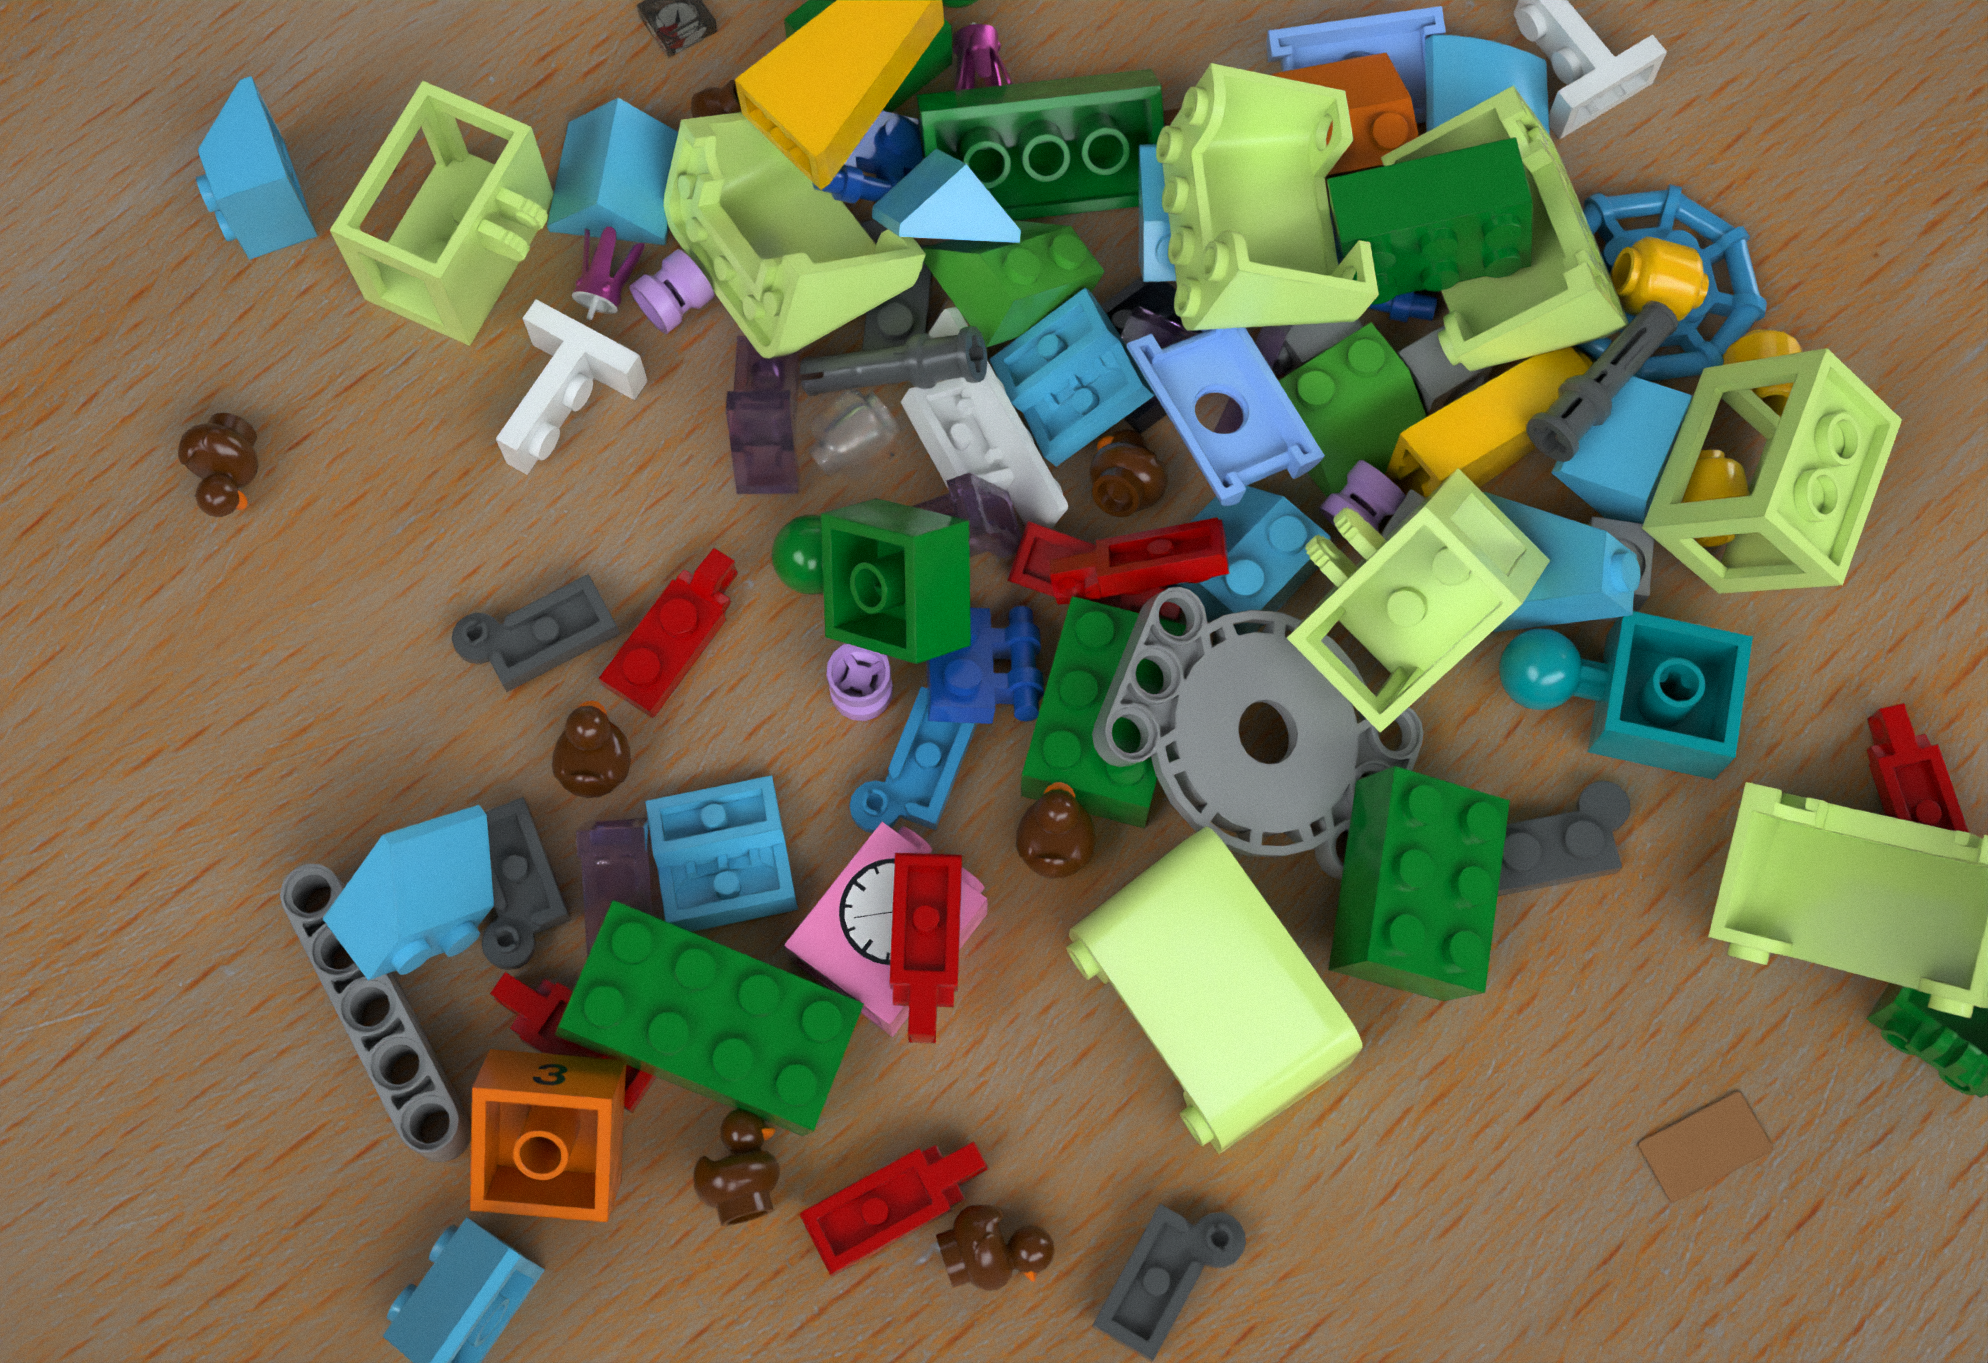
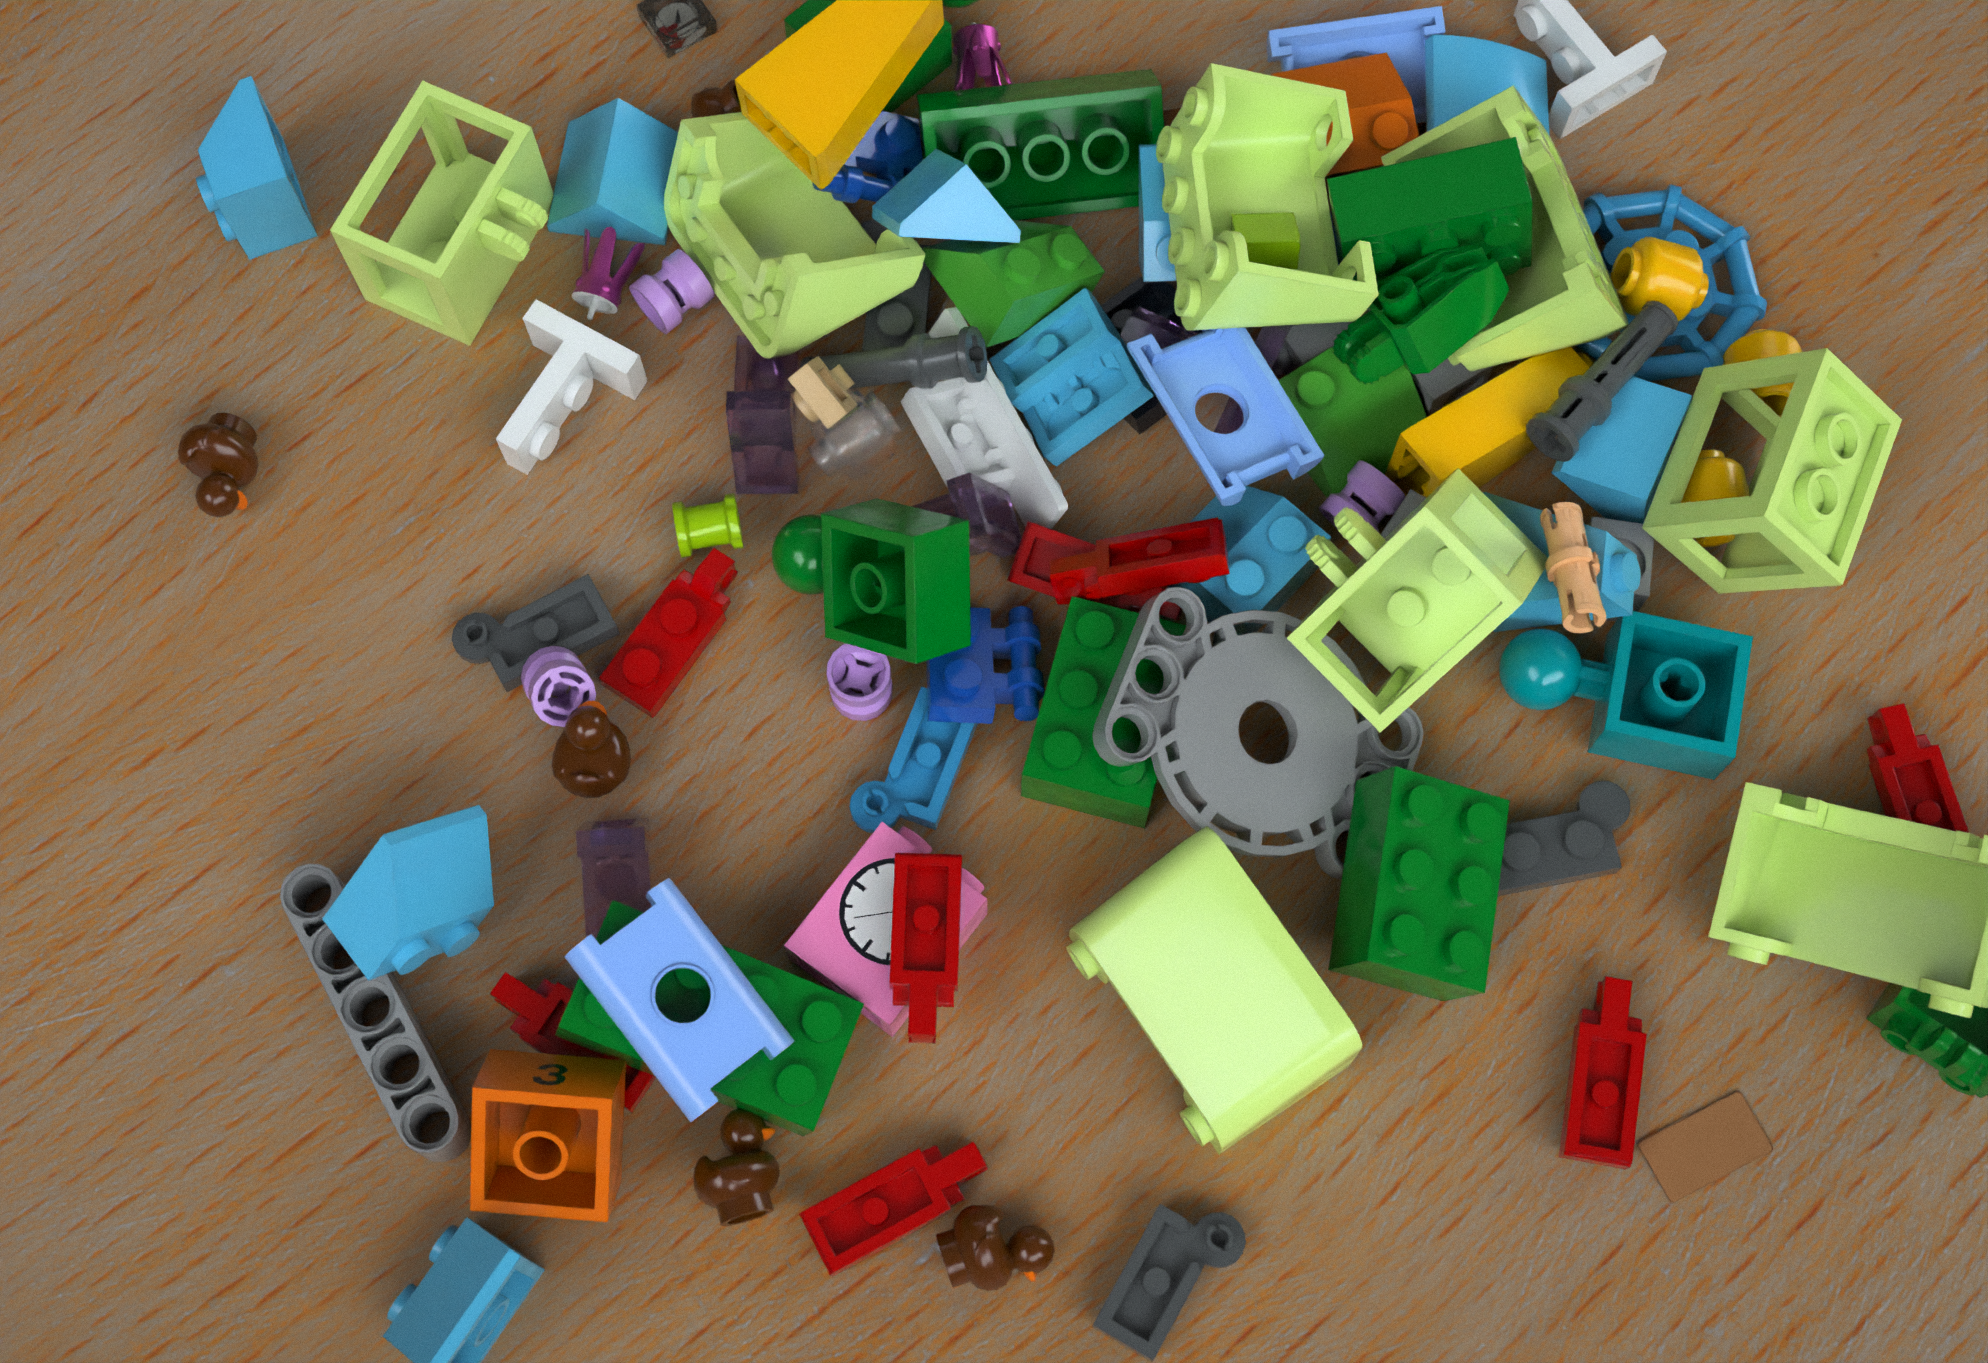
dark grey hinge [482,797,572,970] -> none
medium azure slope [645,775,798,932] -> none
reddish brown animal [1016,782,1096,879] -> none
reddish brown animal [1089,429,1169,517] -> none
none -> lavender wheel [521,646,596,727]
none -> light blue piece [564,878,795,1123]
none -> lime bush [672,493,744,558]
none -> tan plate [788,356,858,429]
none -> lime slope [1231,212,1301,269]
none -> green hinge [1332,244,1509,385]
none -> light nougat pin [1540,502,1606,633]
none -> red hinge [1559,976,1647,1170]

